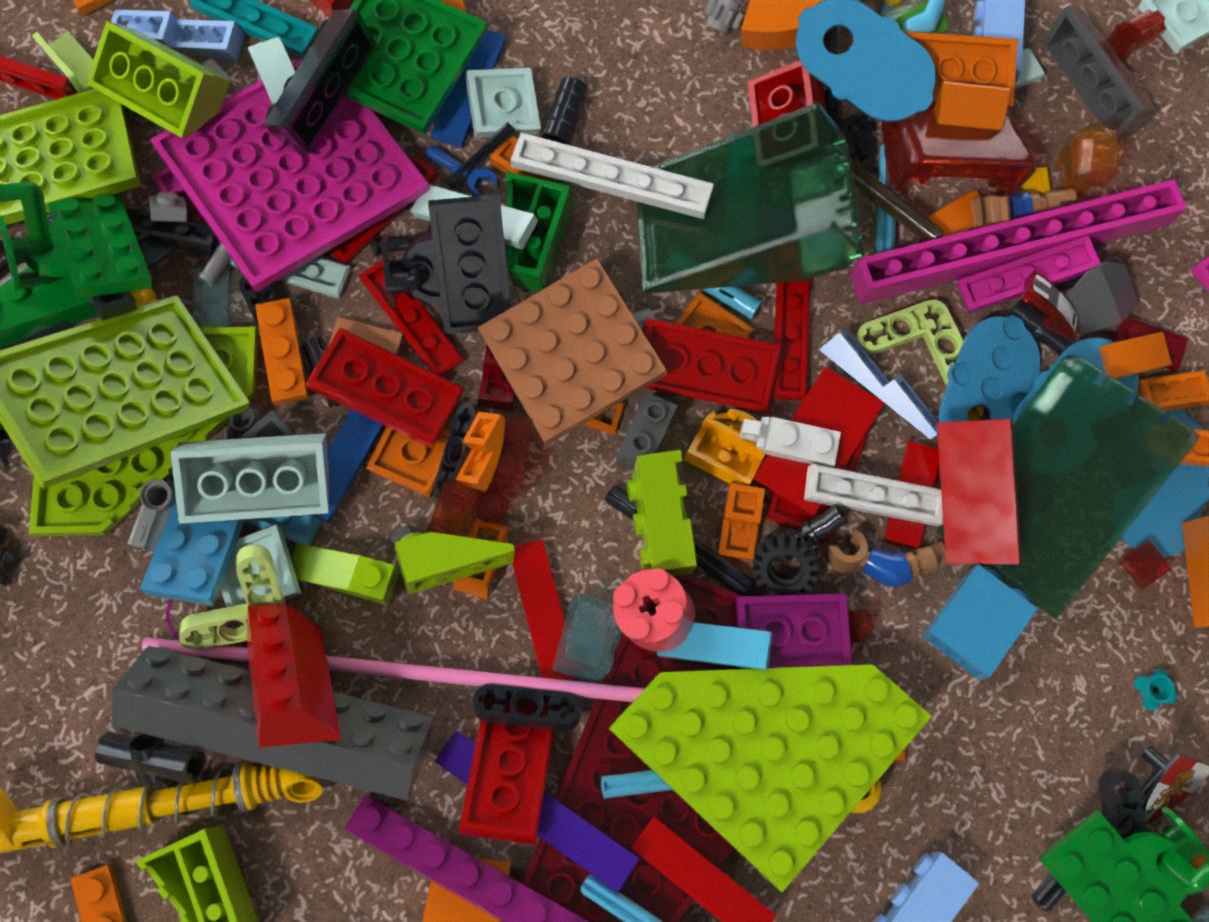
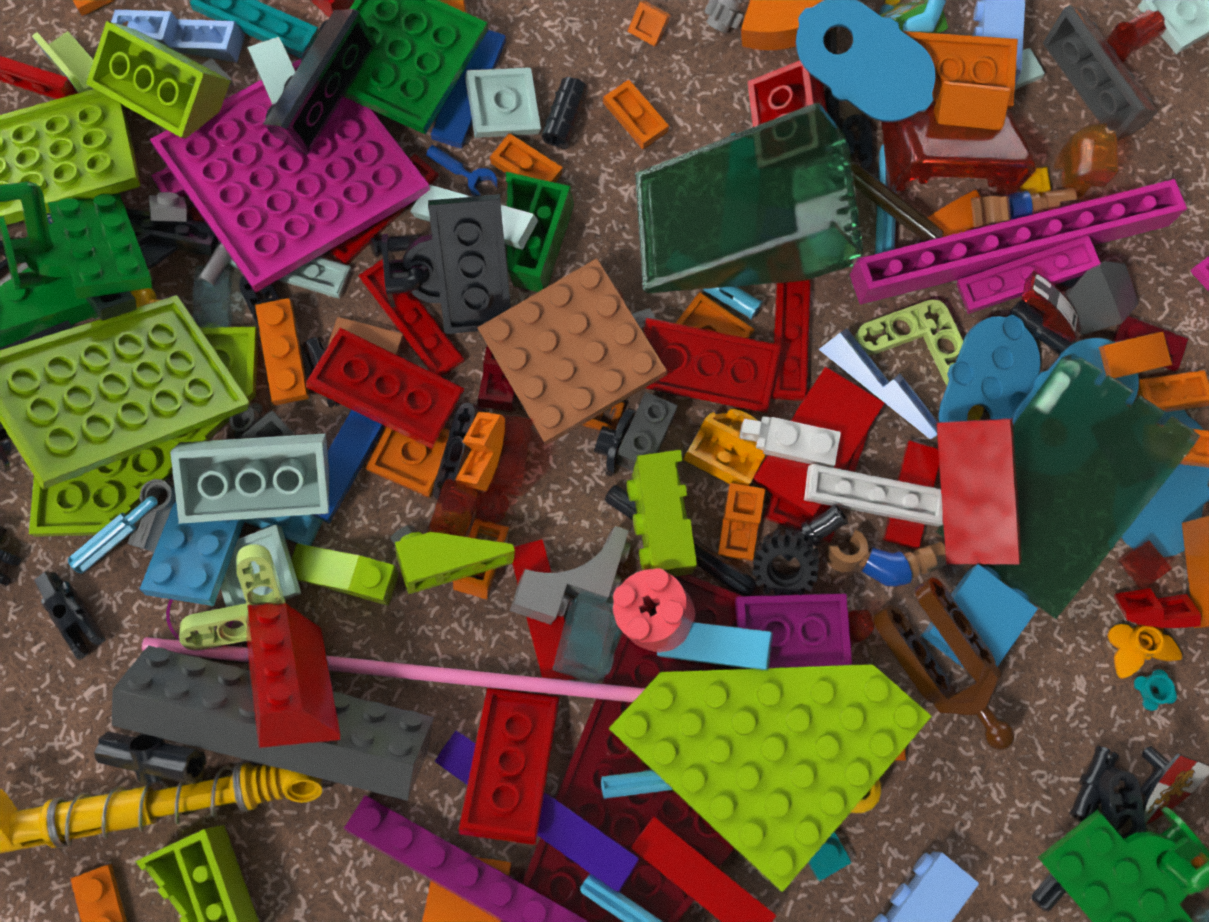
black piece [444,121,515,190] -> none
black beam [473,684,581,731] -> none
white plate [510,133,714,219] -> none
none -> black hinge [34,571,106,660]
none -> medium azure axle [68,496,157,574]
none -> light grey arch [509,526,631,625]
none -> black animal [594,408,636,477]
none -> orange plate [603,79,669,149]
none -> orange plate [627,0,671,47]
none -> teal plate [808,831,852,881]
none -> reddish brown piece [873,577,1015,750]
none -> black pin [1069,746,1120,822]
none -> light orange animal [1107,624,1183,679]
none -> red slope [1114,588,1201,628]

